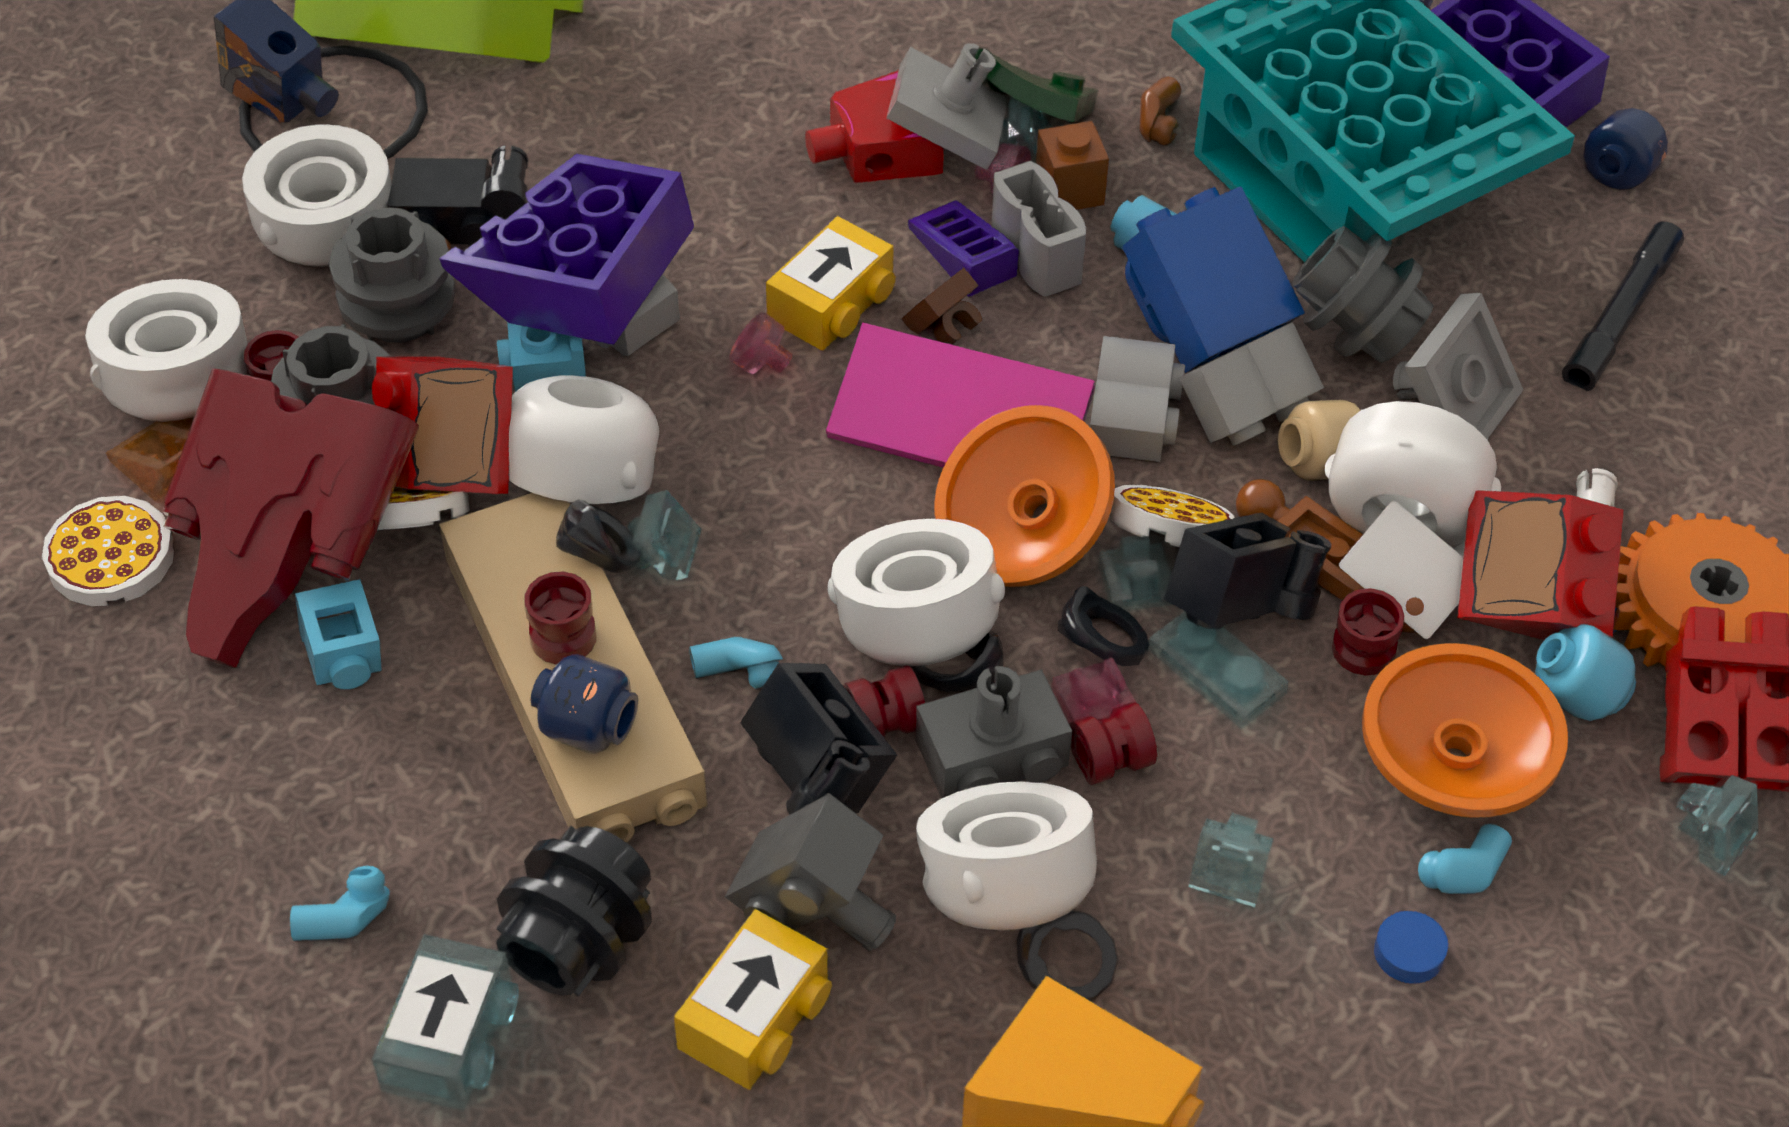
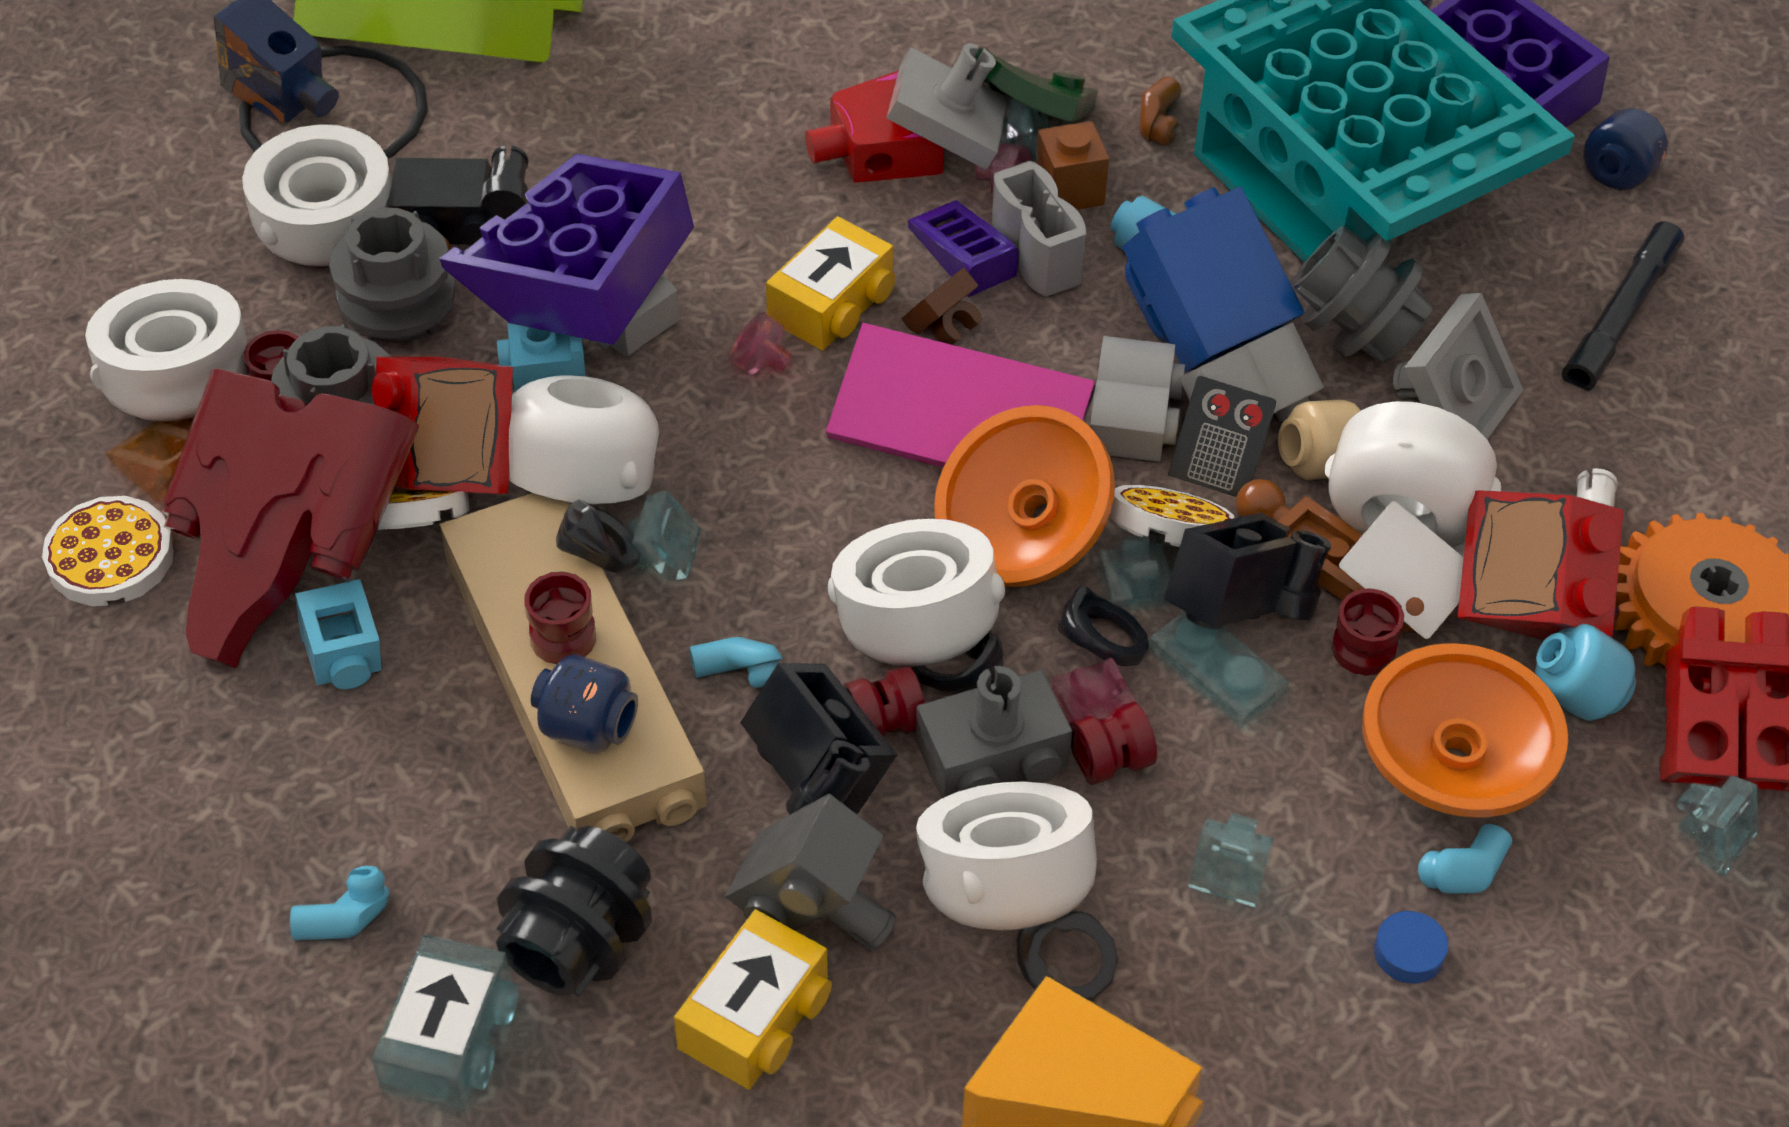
none -> black sticker [1168,376,1277,497]

